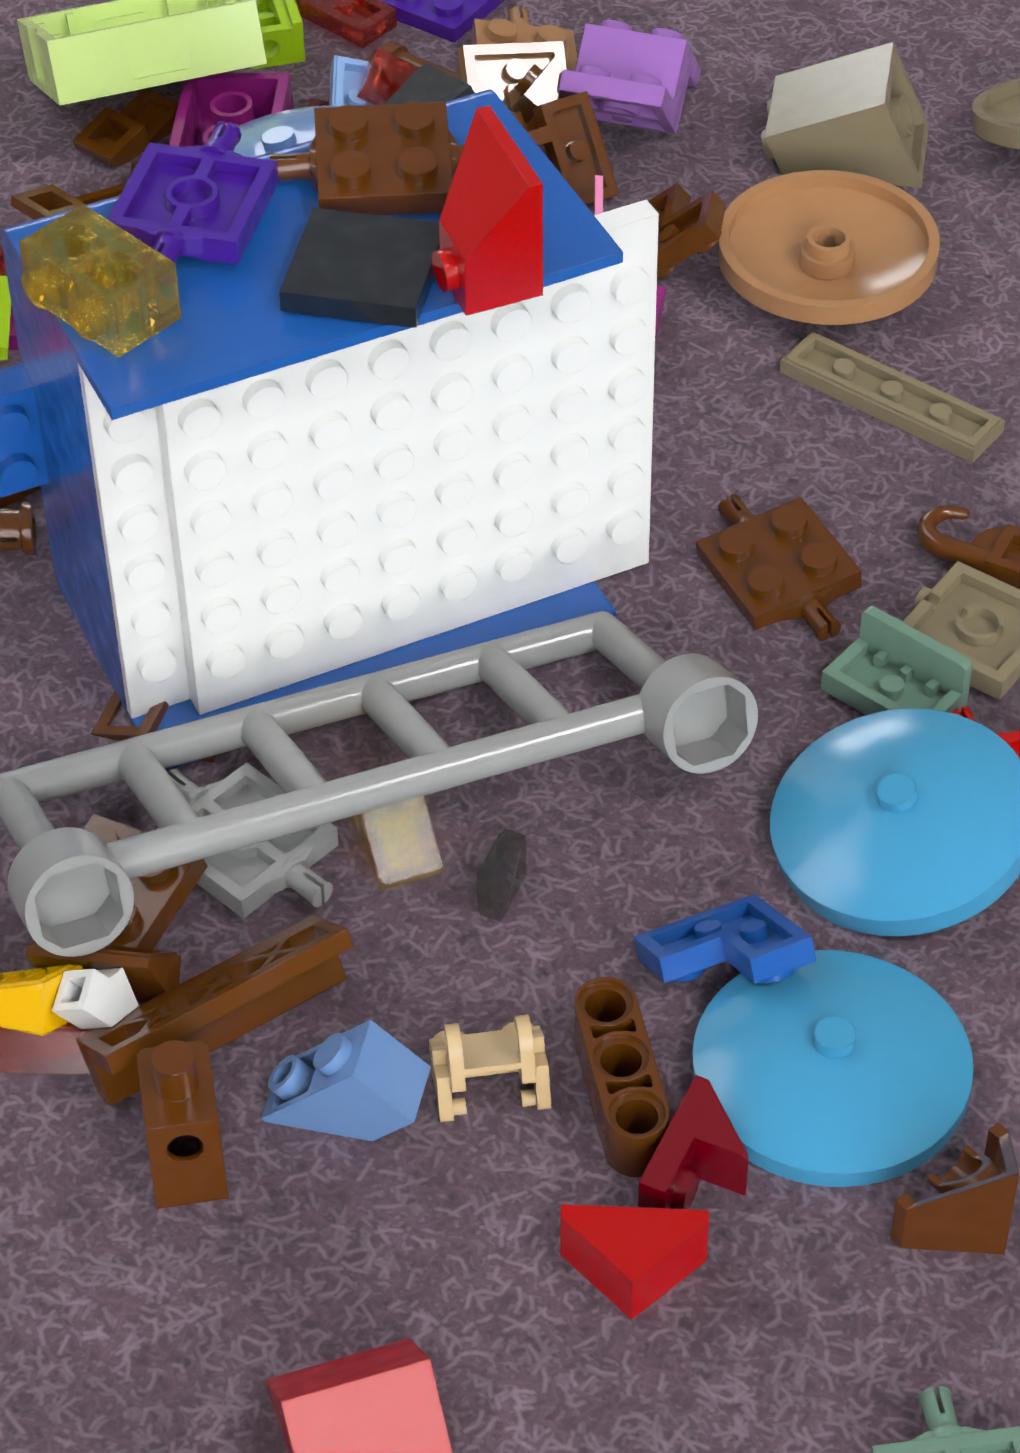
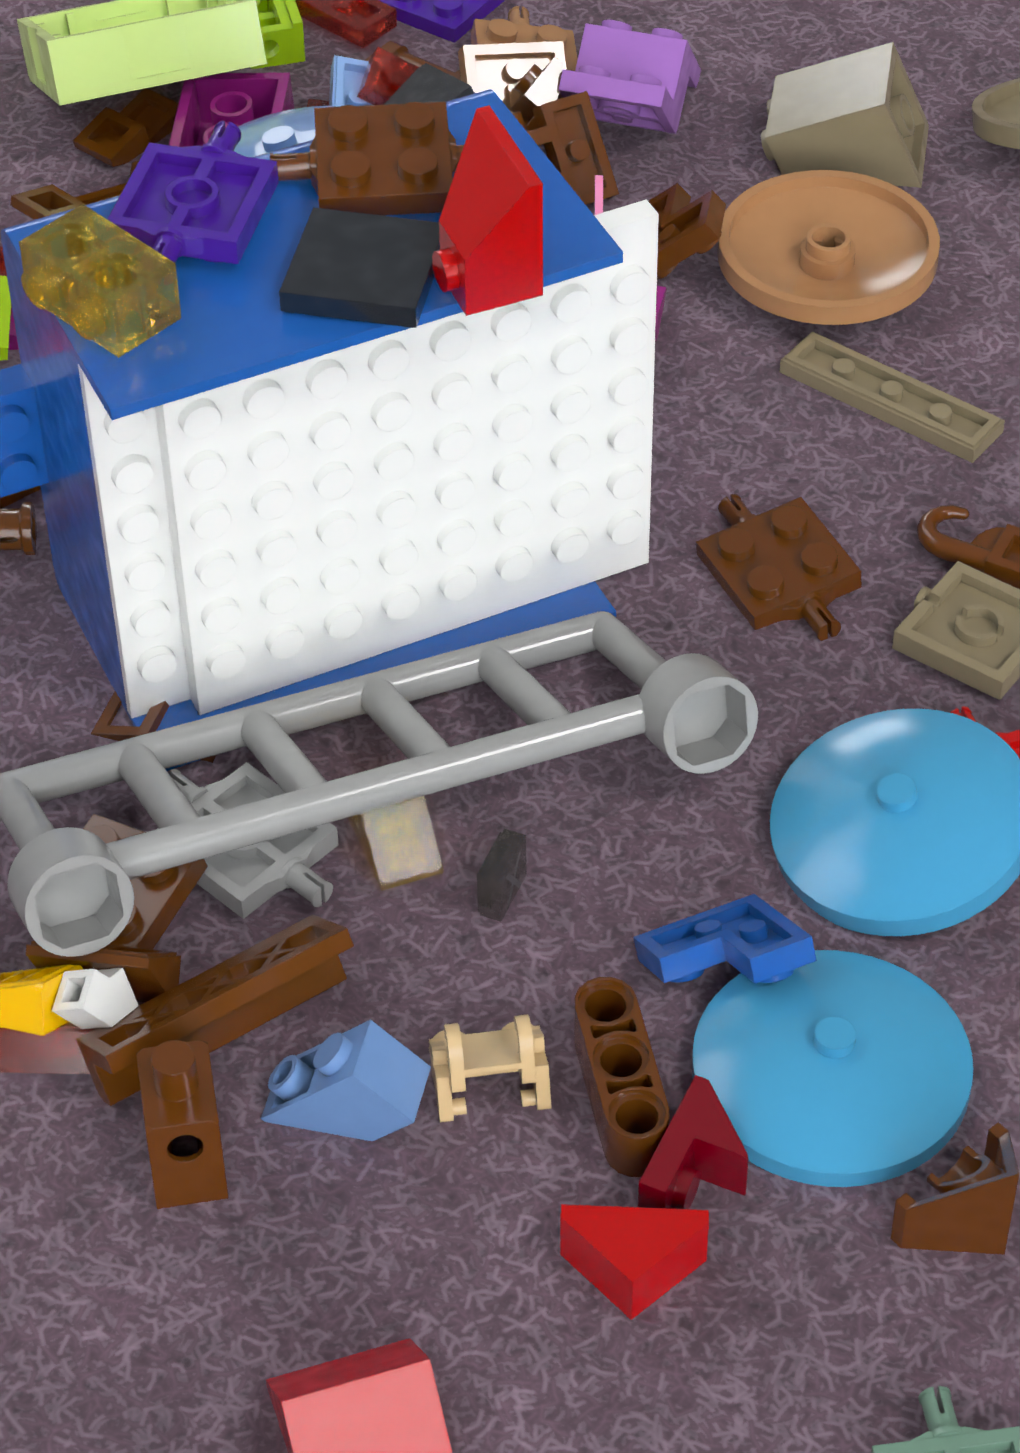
sand green bracket [820,606,973,715] -> none

